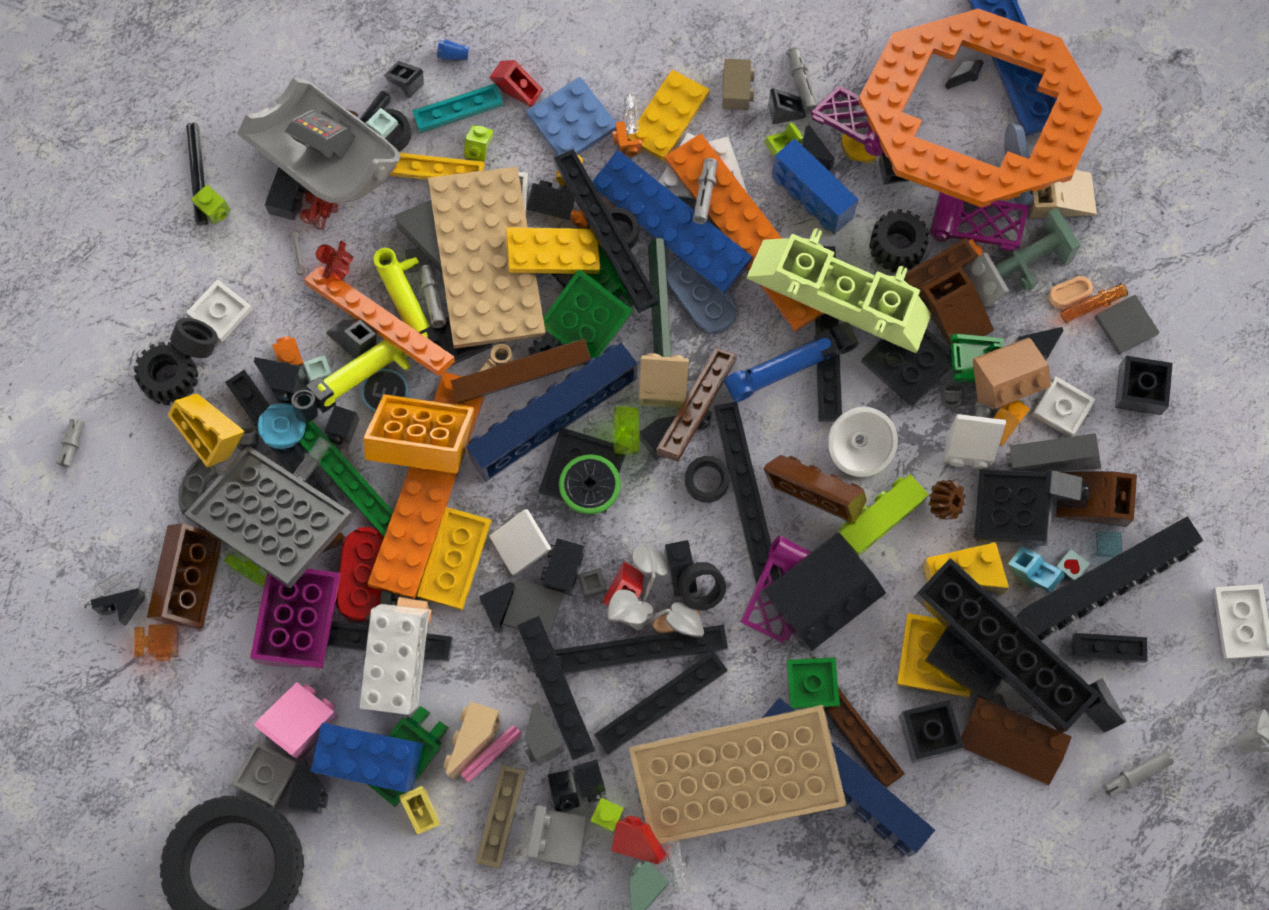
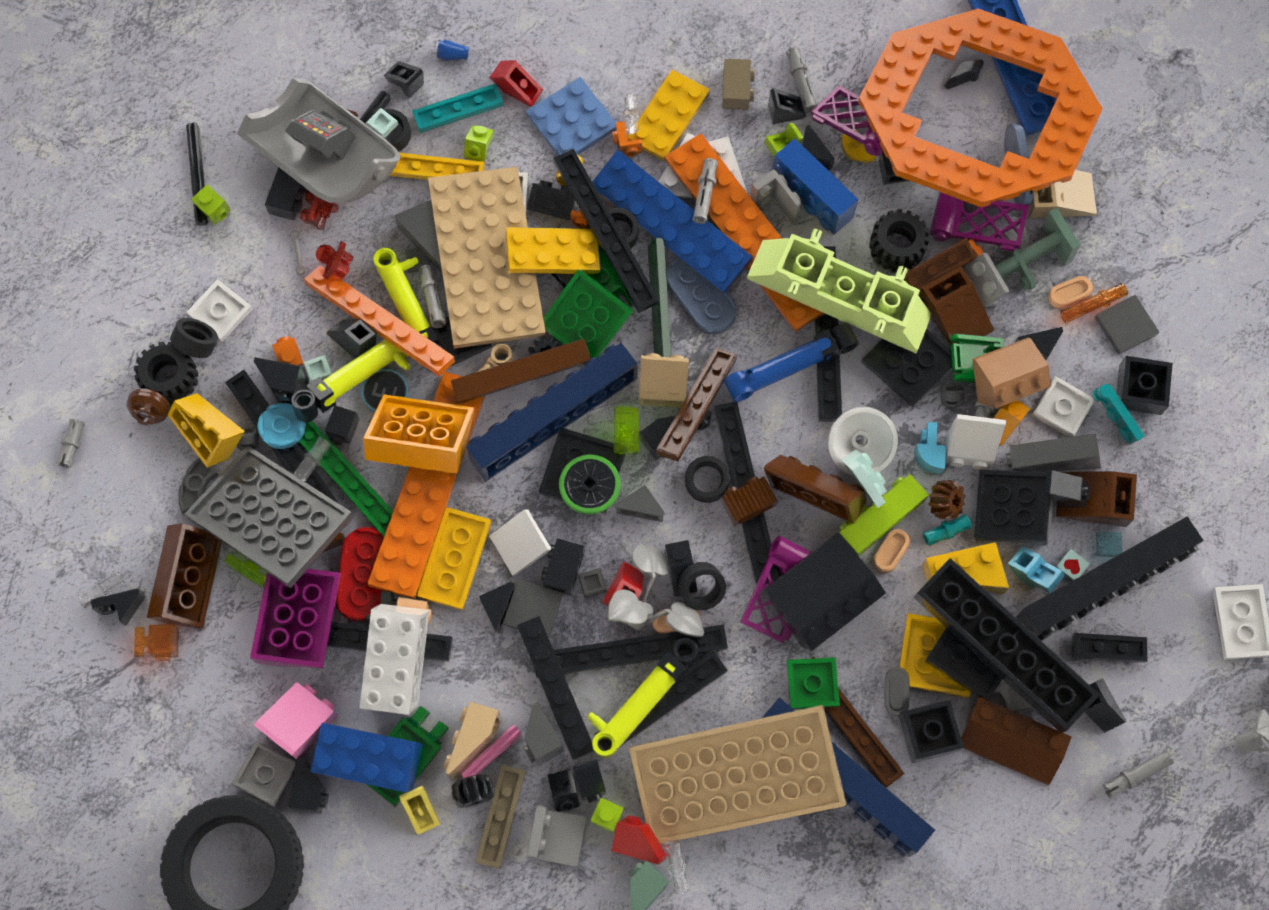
none -> reddish brown piece [127,389,170,425]
none -> black gear [451,774,494,808]
none -> neon yellow piece [587,638,697,759]
none -> dark grey slope [616,485,664,522]
none -> reddish brown brick [721,476,778,526]
none -> light grey bracket [750,169,801,224]
none -> light aqua plate [841,449,887,508]
none -> light nougat tile [873,529,910,573]
none -> dark grey tile [884,667,910,716]
none -> medium azure brick [914,422,946,475]
none -> teal pin [922,514,972,546]
none -> teal plate [1092,384,1145,445]

